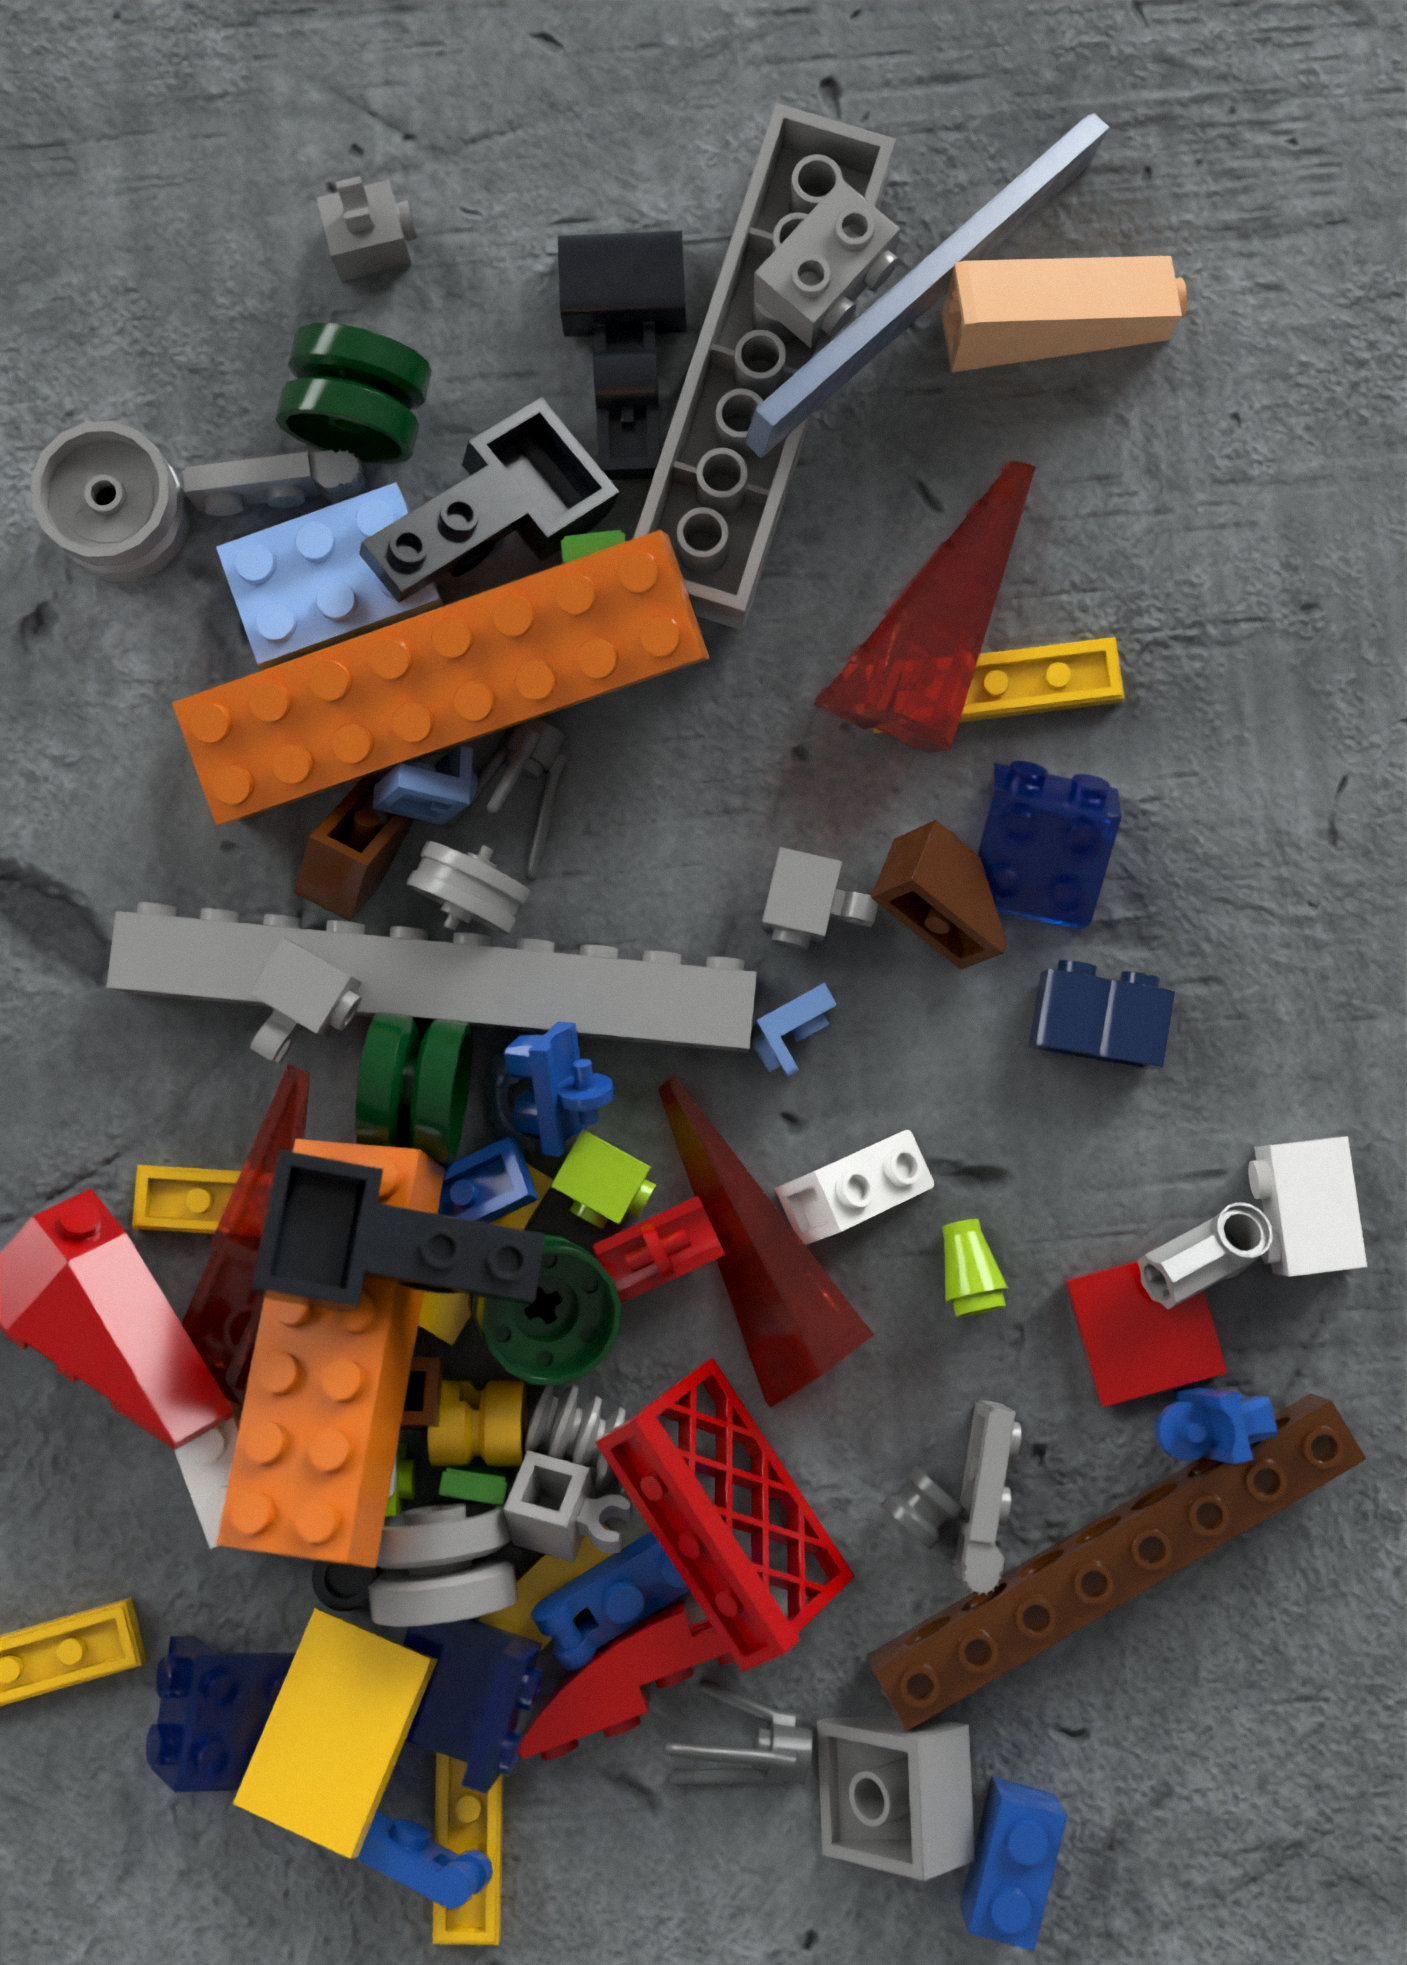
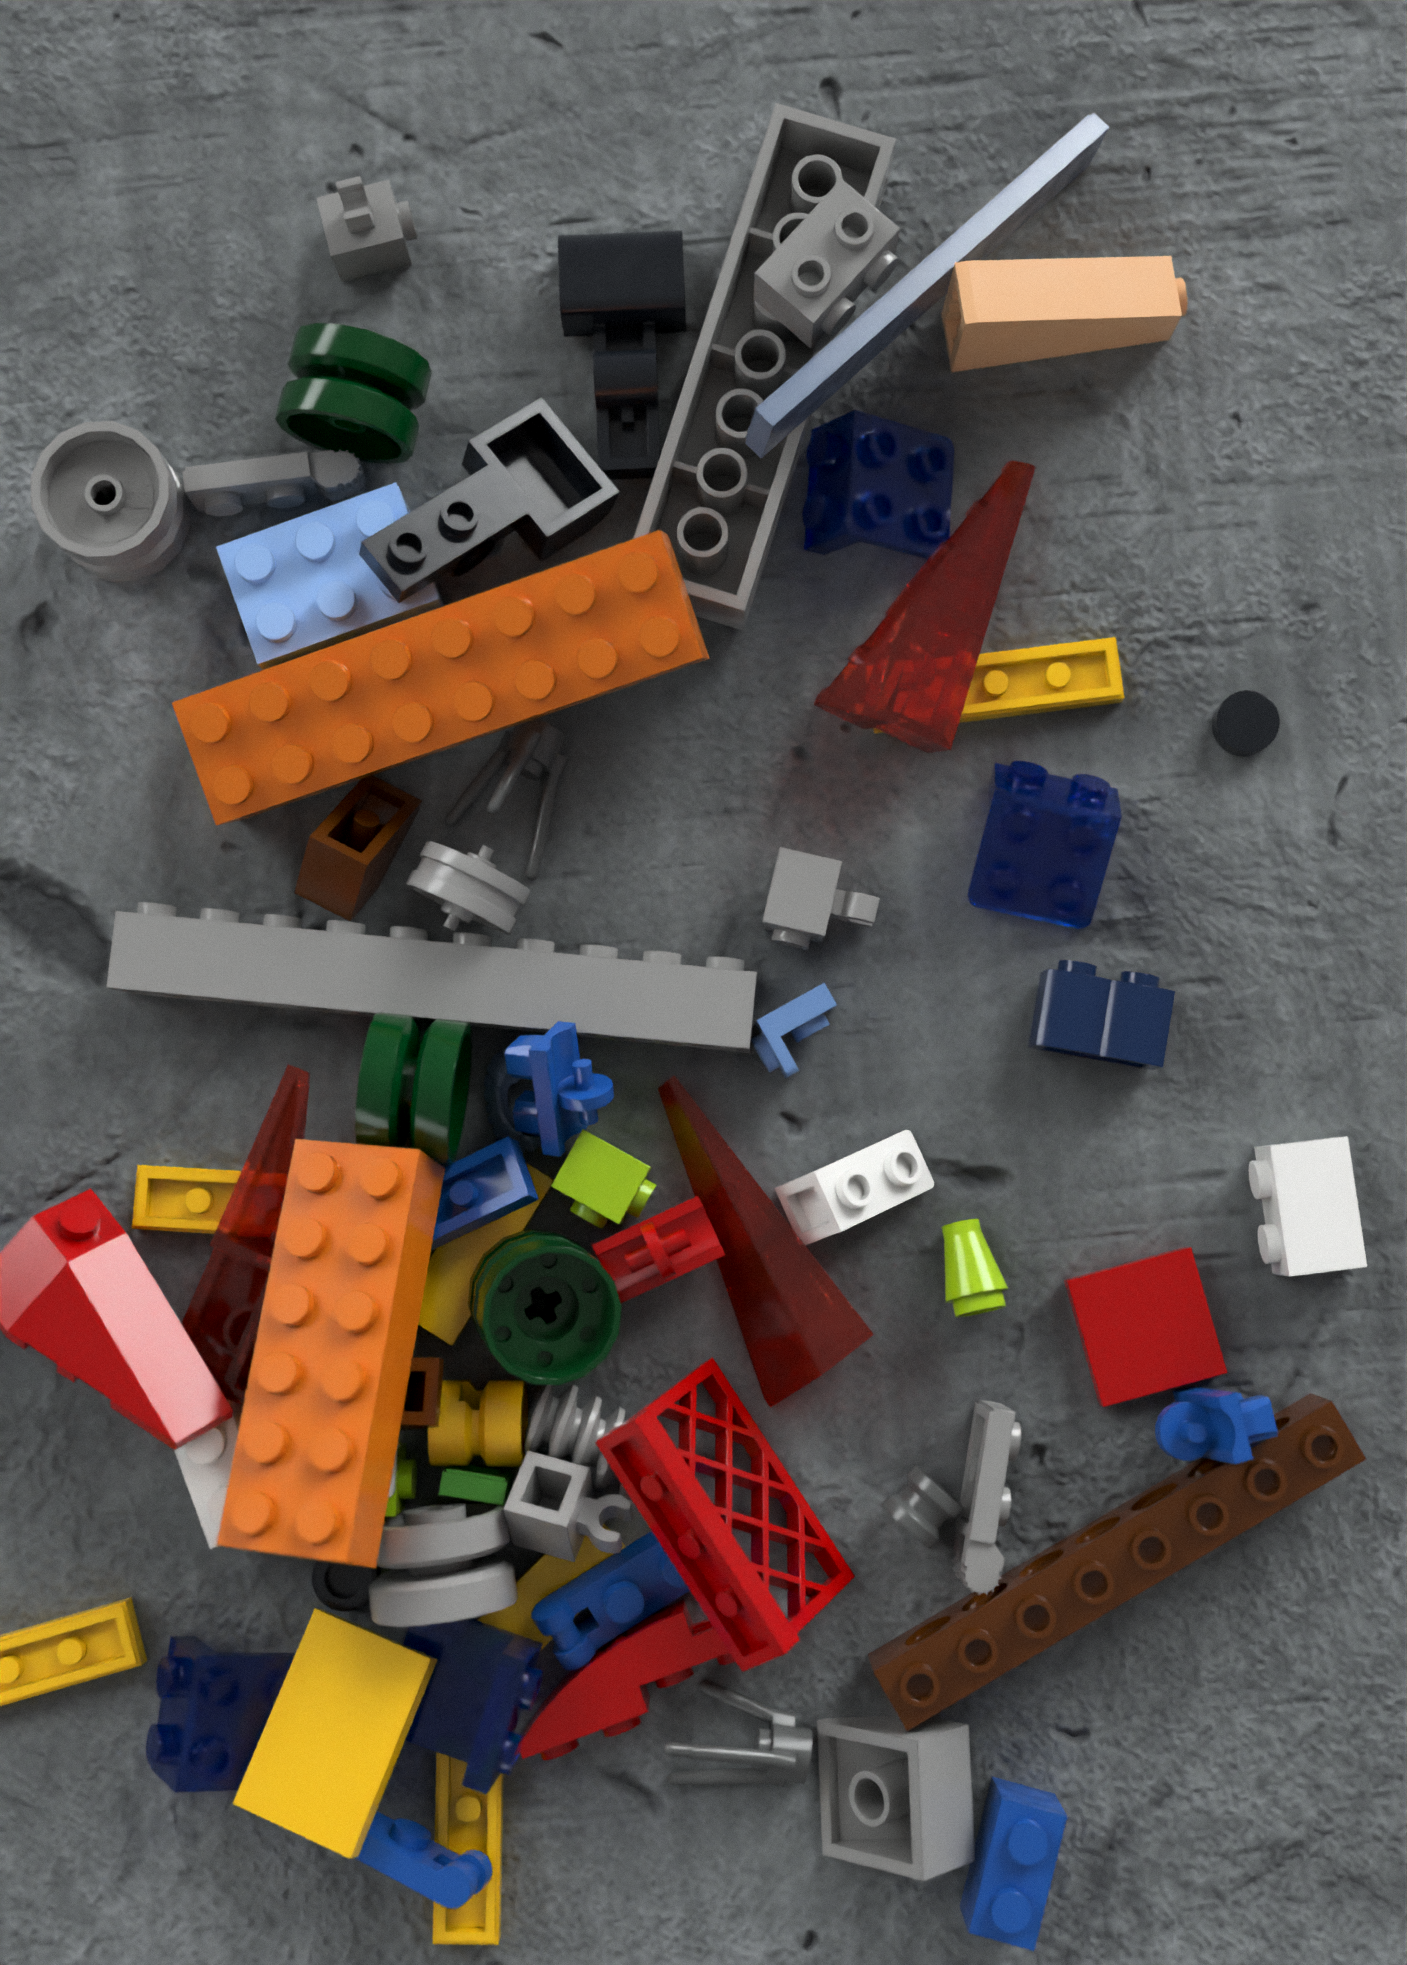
light grey brick [249,936,362,1064] -> none
black plate [250,1149,545,1312] -> none
medium blue bracket [373,745,477,825] -> none
bright green tile [560,530,626,564] -> none
reddish brown slope [871,820,1007,970] -> none
light grey piece [1137,1202,1273,1310] -> none
none -> clear blue bracket [802,410,954,560]
none -> black tile [1212,690,1280,757]

